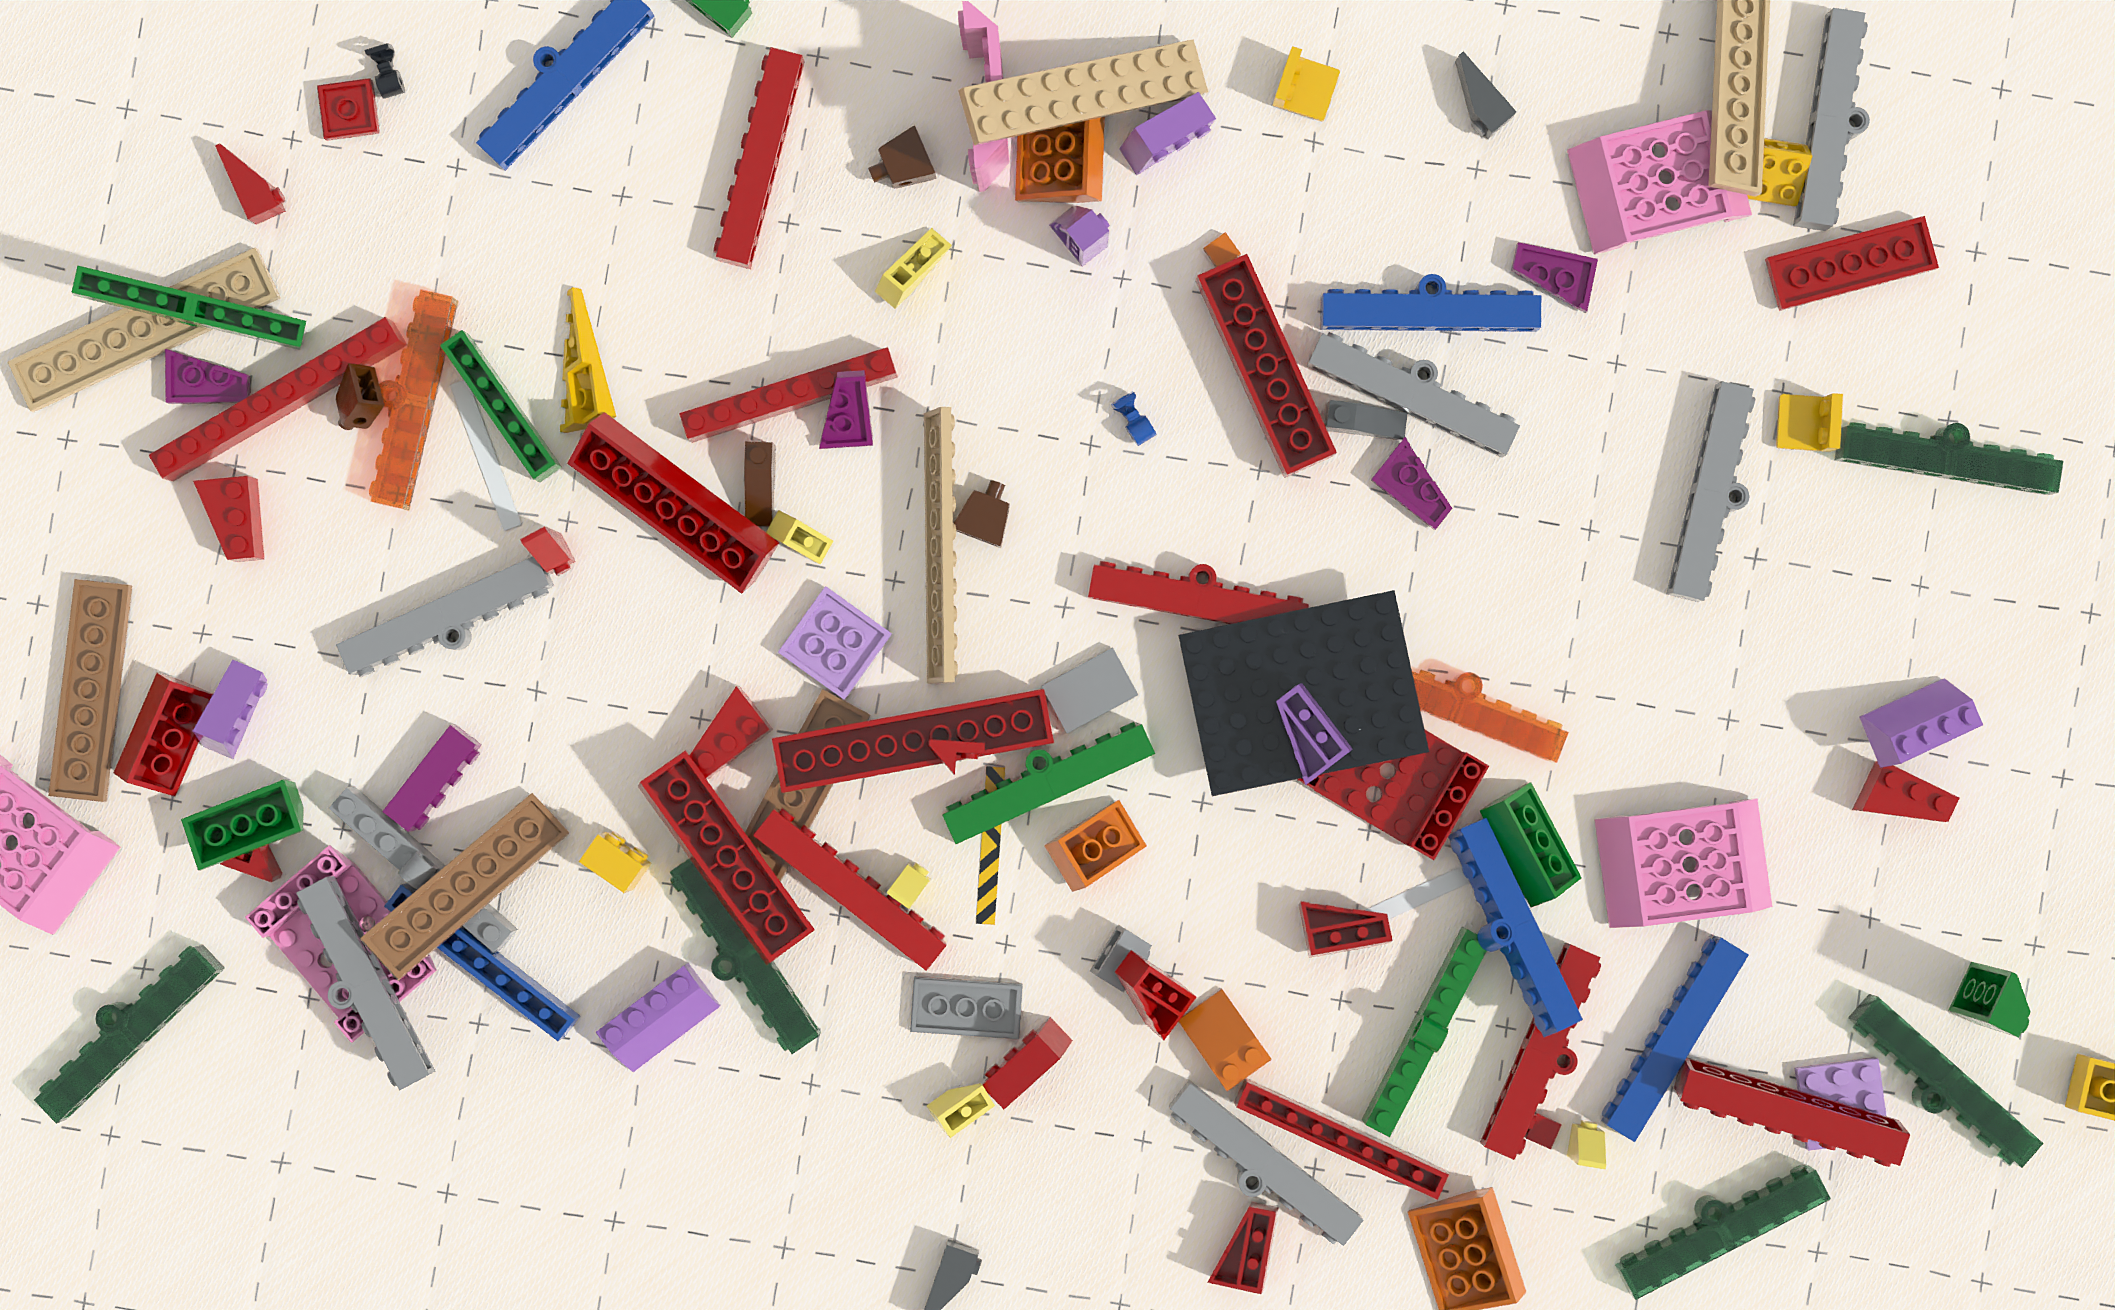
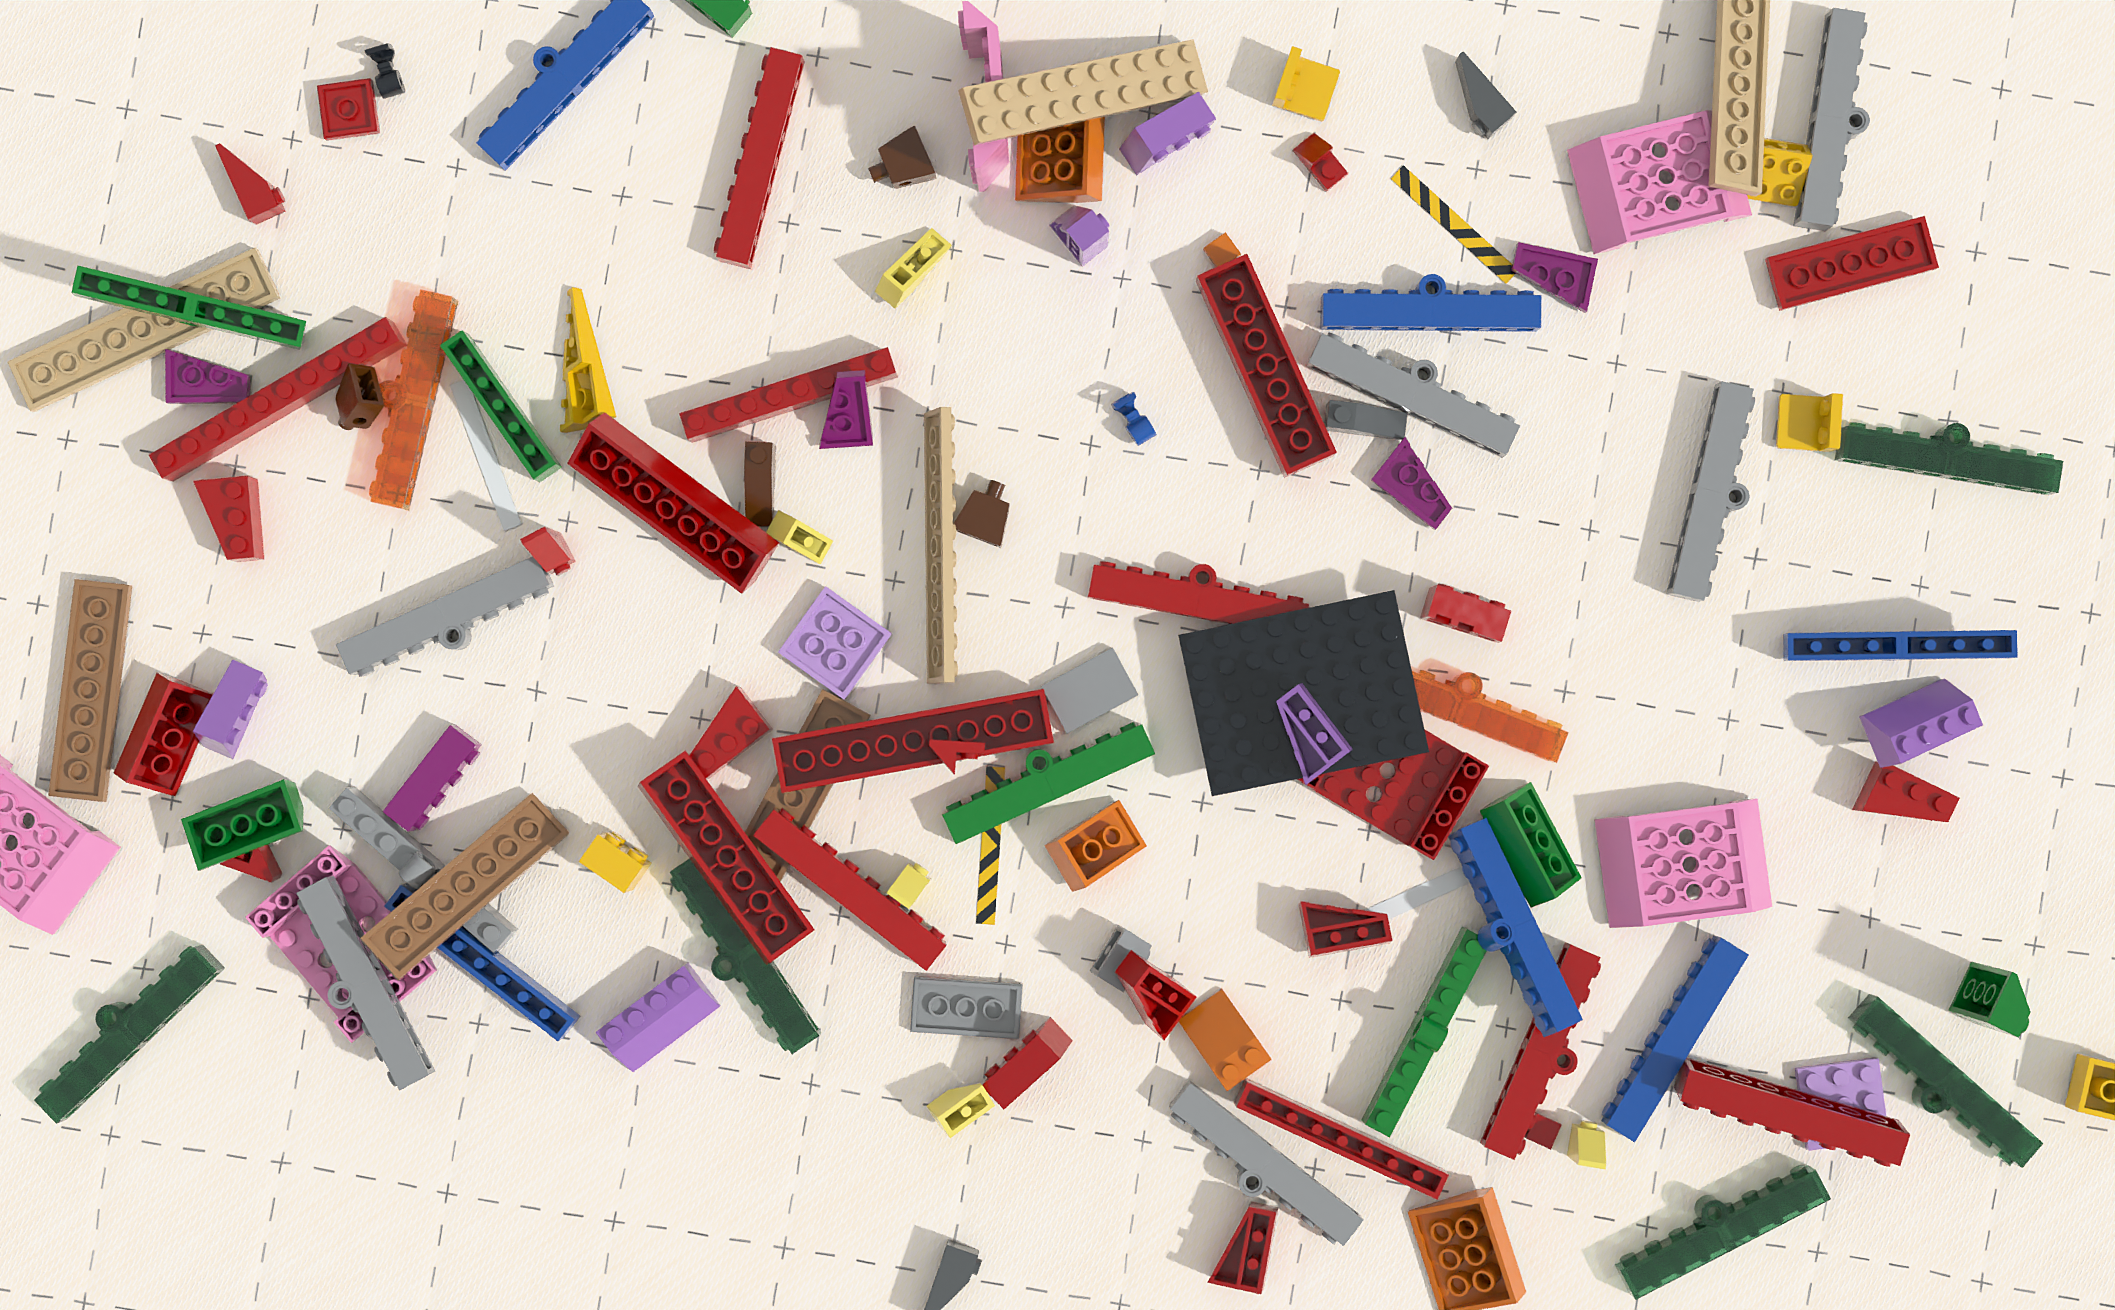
none -> red slope [1292,133,1348,192]
none -> sticker [1391,165,1516,284]
none -> wedge [1420,583,1512,643]
none -> blue hinge [1783,630,2018,661]

